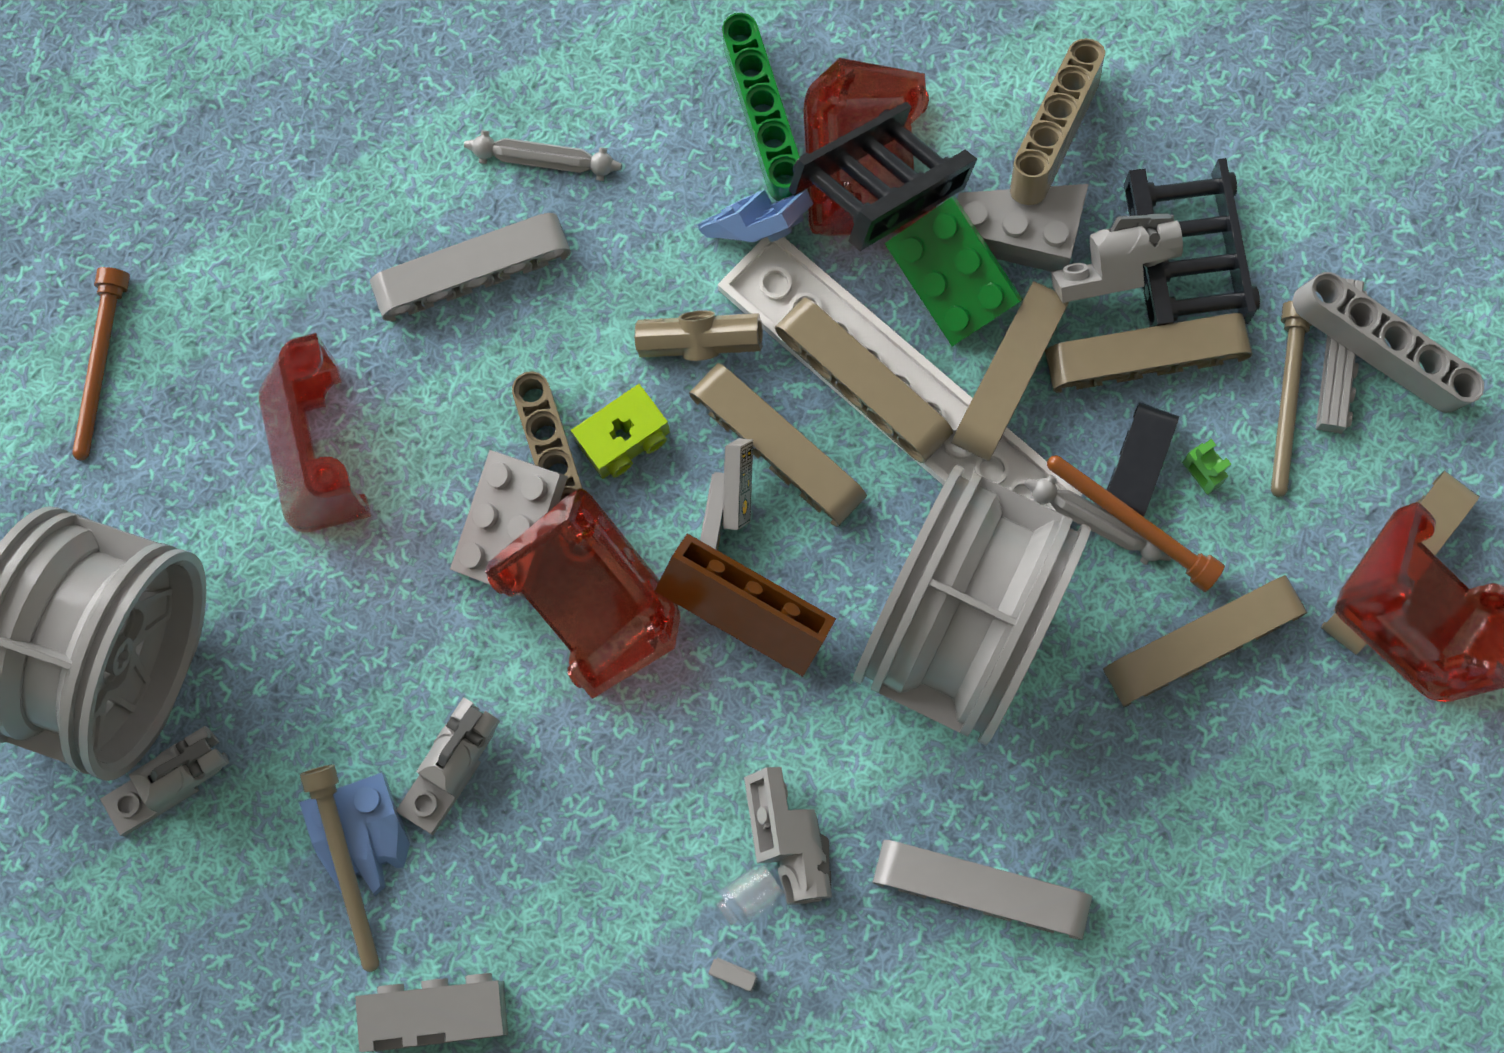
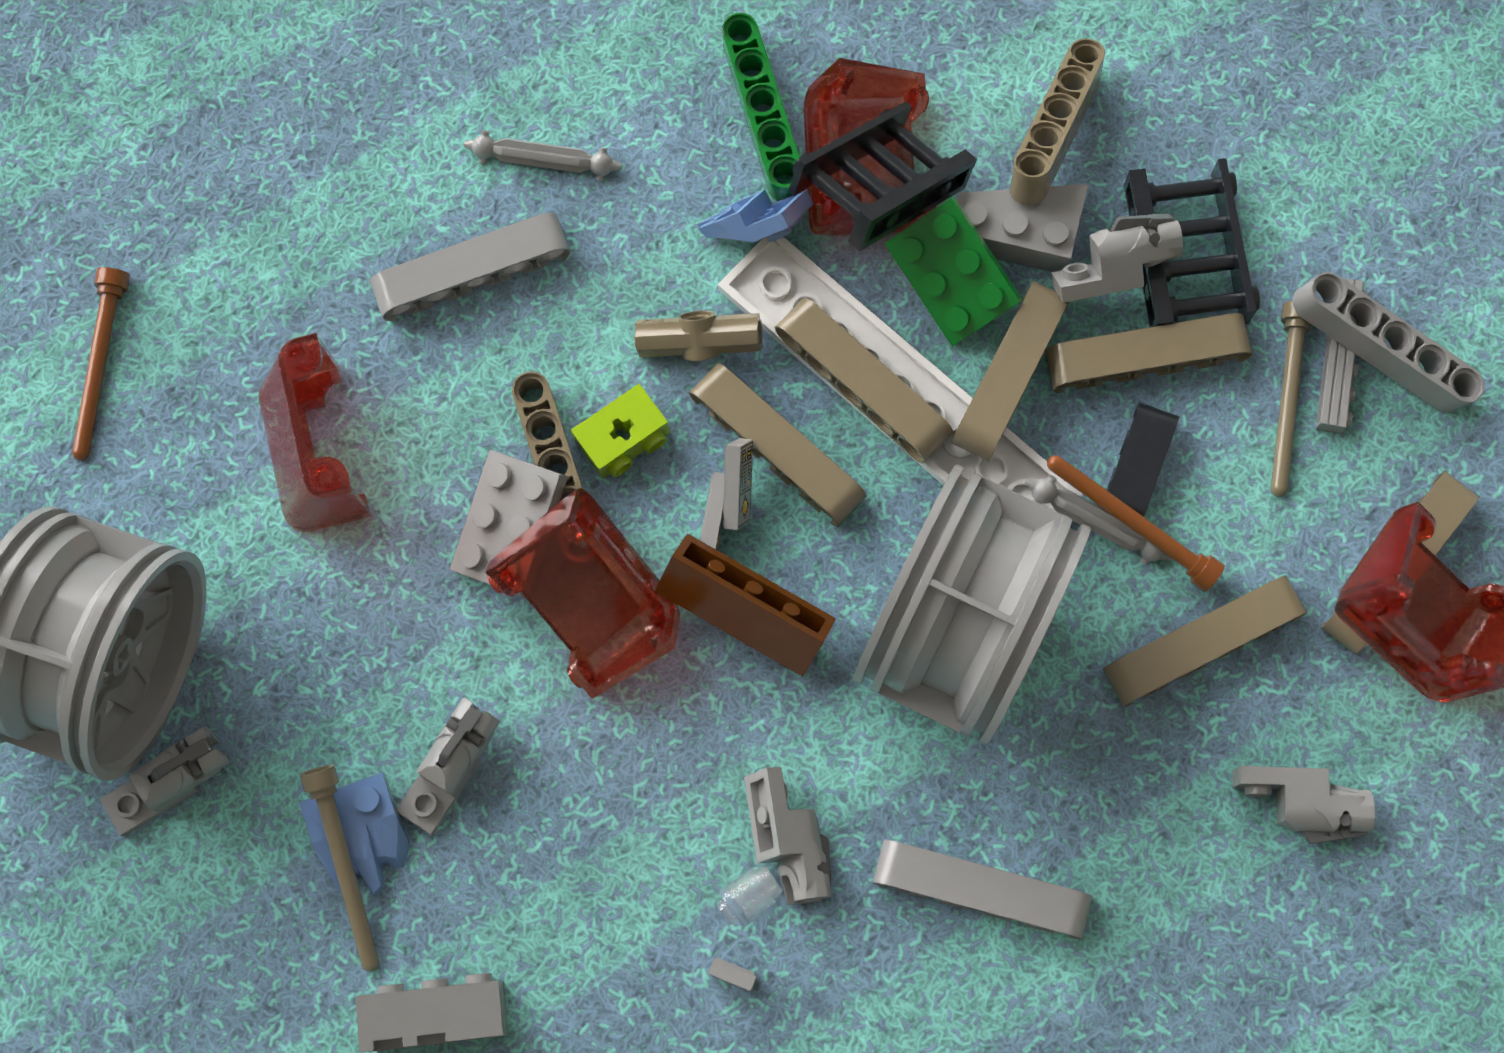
bright green plate [1182,439,1231,495] -> none
none -> light grey plate [1232,766,1375,844]

